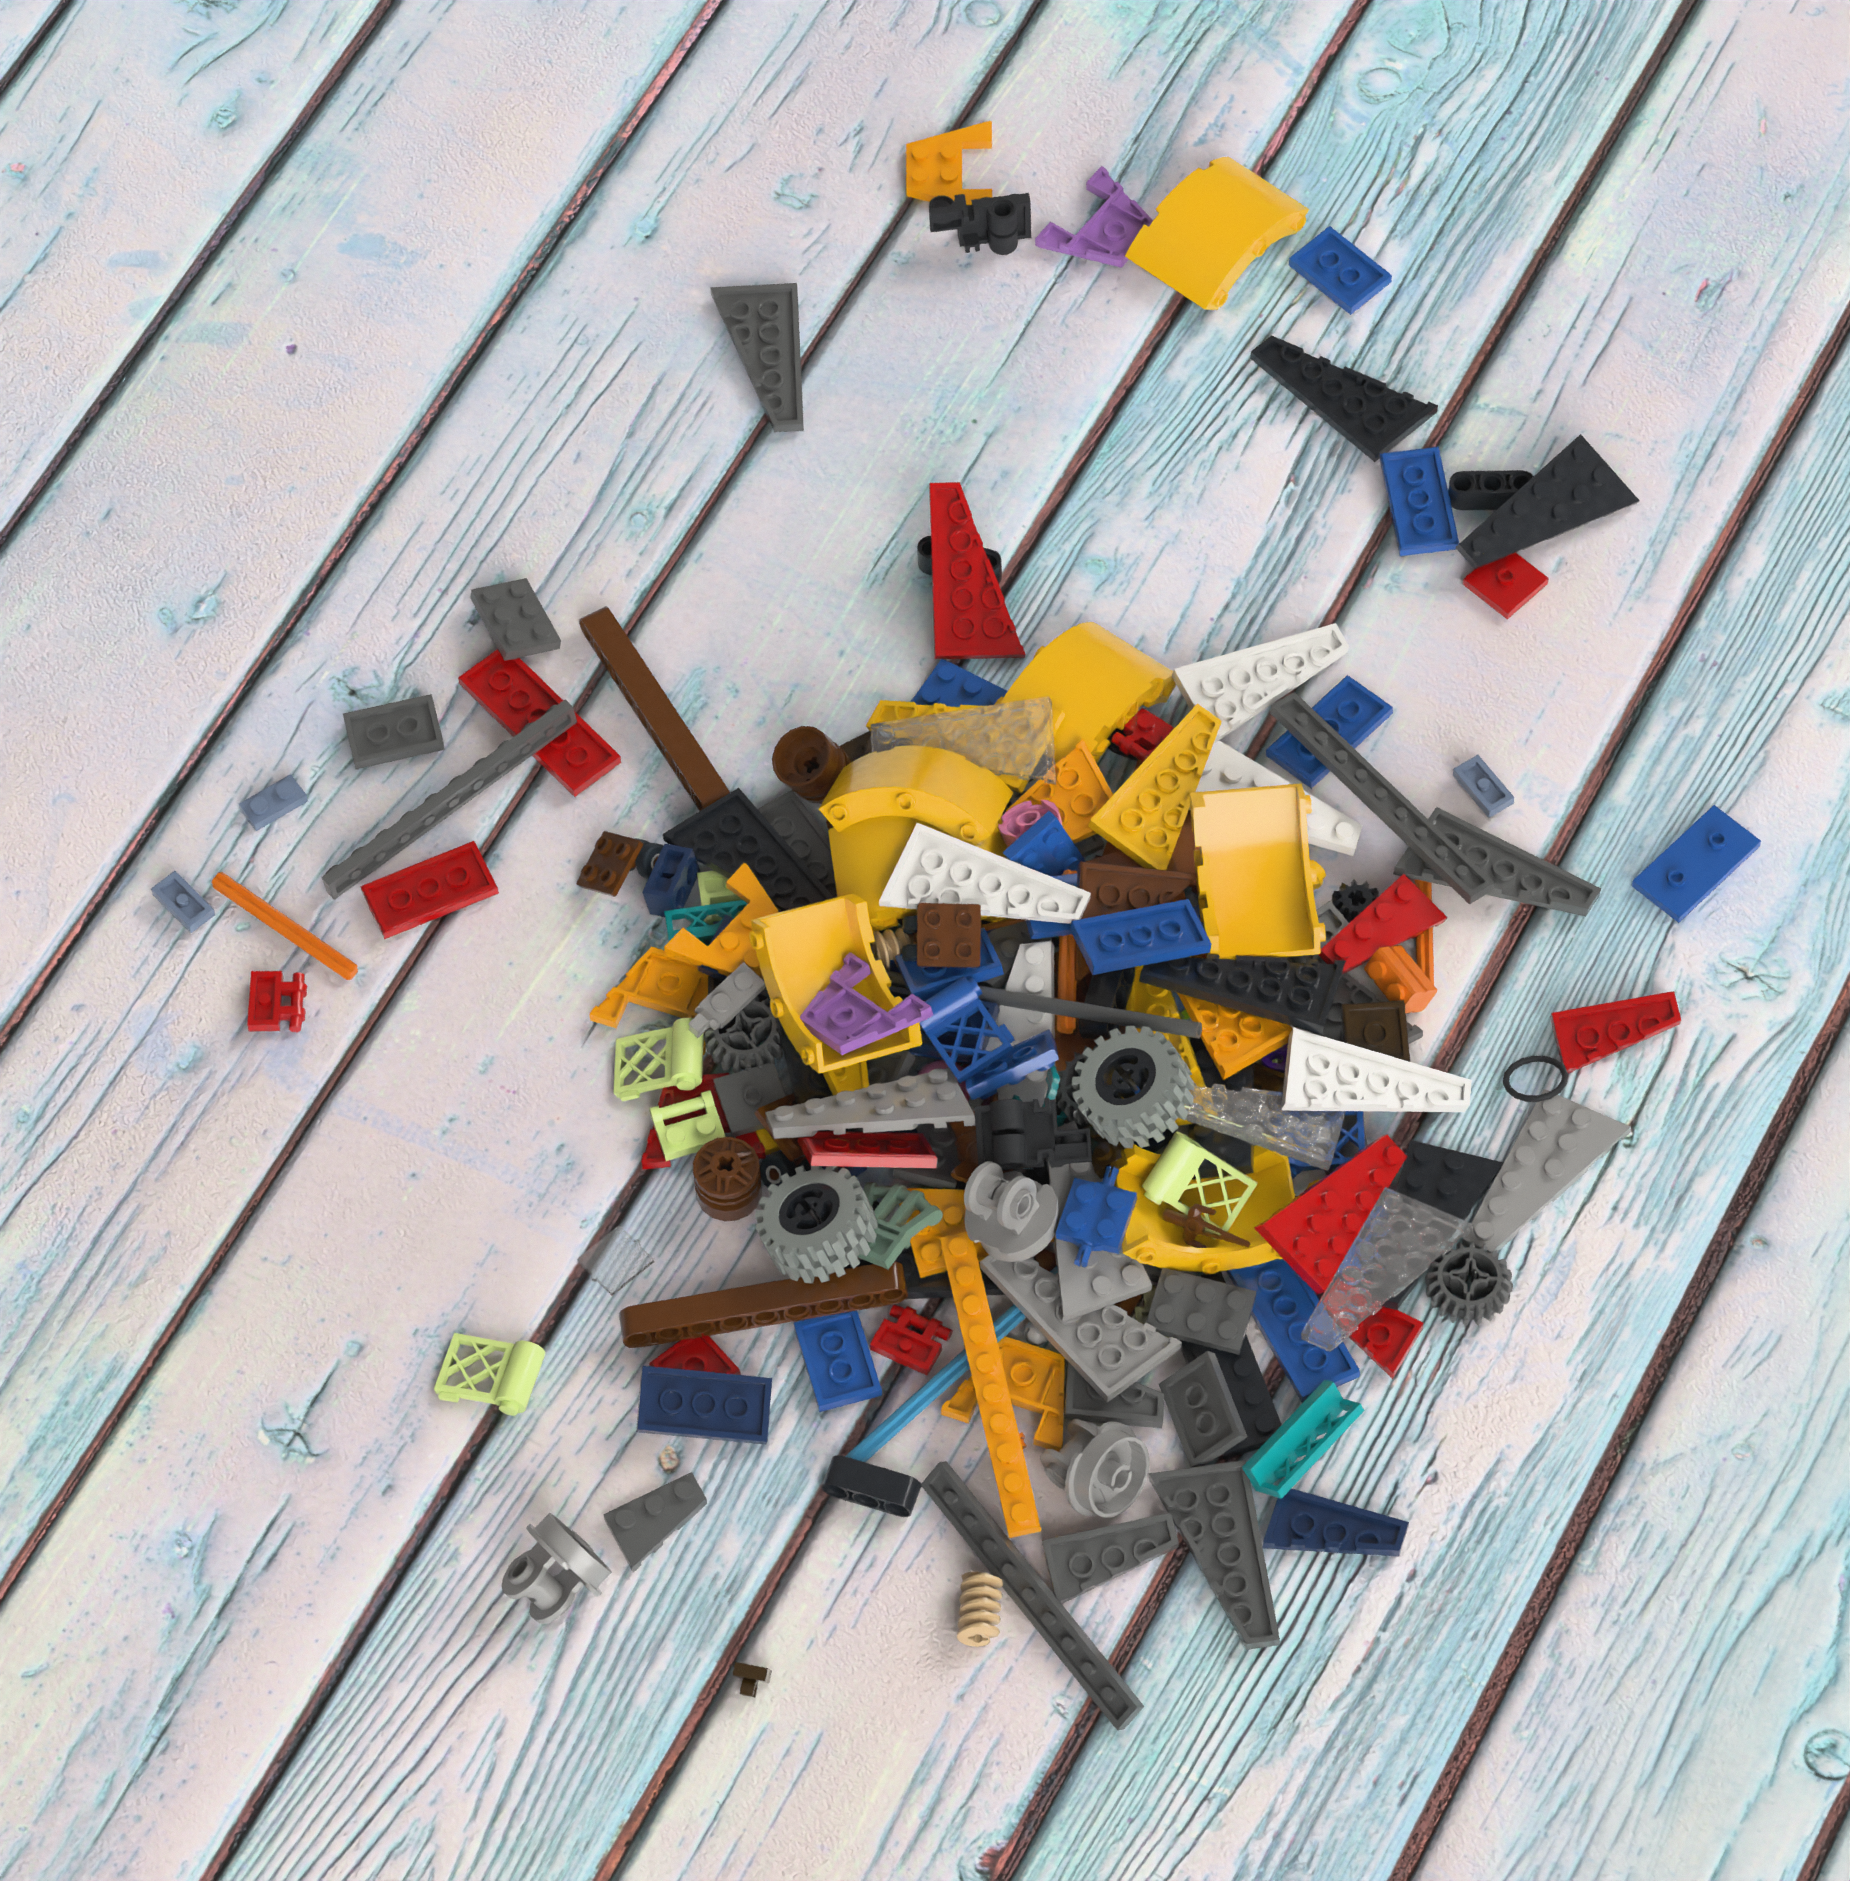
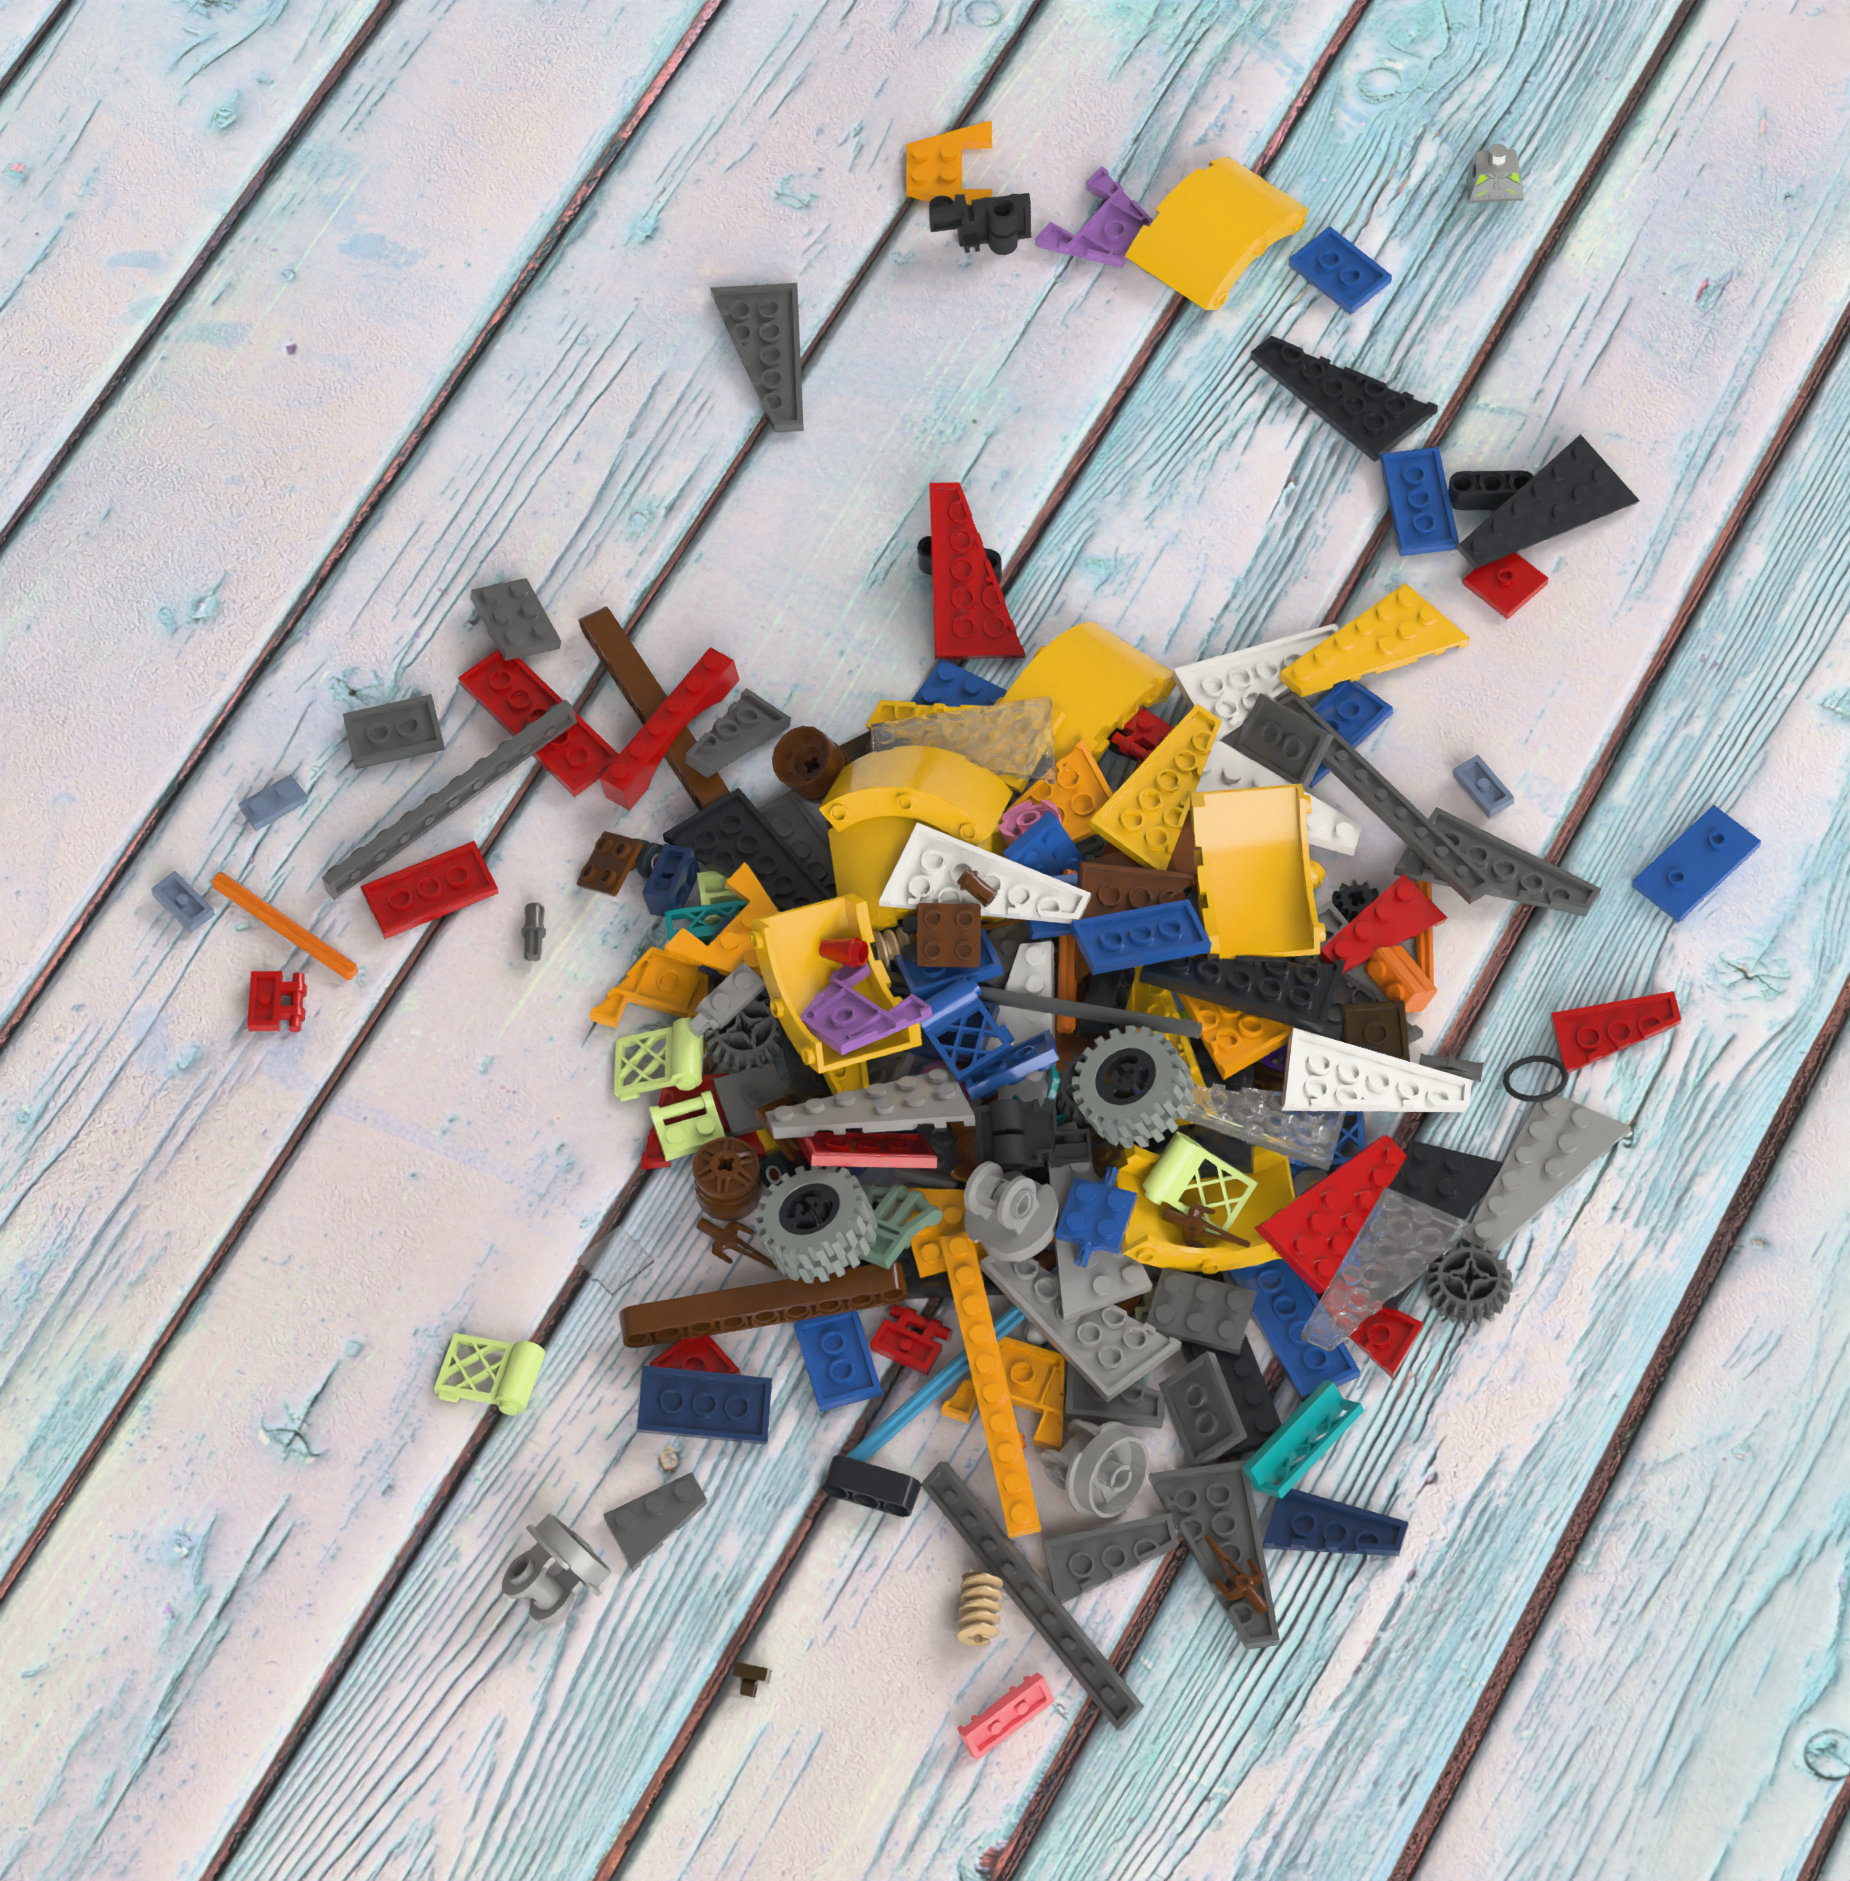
none -> dark grey axle [521,903,546,962]
none -> red arch [599,647,740,811]
none -> dark grey wing [685,688,791,778]
none -> reddish brown piece [696,1218,778,1270]
none -> red cone [819,937,869,968]
none -> reddish brown pin [957,868,998,908]
none -> coral plate [957,1672,1055,1760]
none -> reddish brown piece [1204,1535,1269,1615]
none -> dark grey plate [1233,693,1334,790]
none -> yellow wing [1279,583,1470,697]
none -> dark grey pin [1419,1053,1484,1082]
none -> light grey torso [1466,144,1524,203]

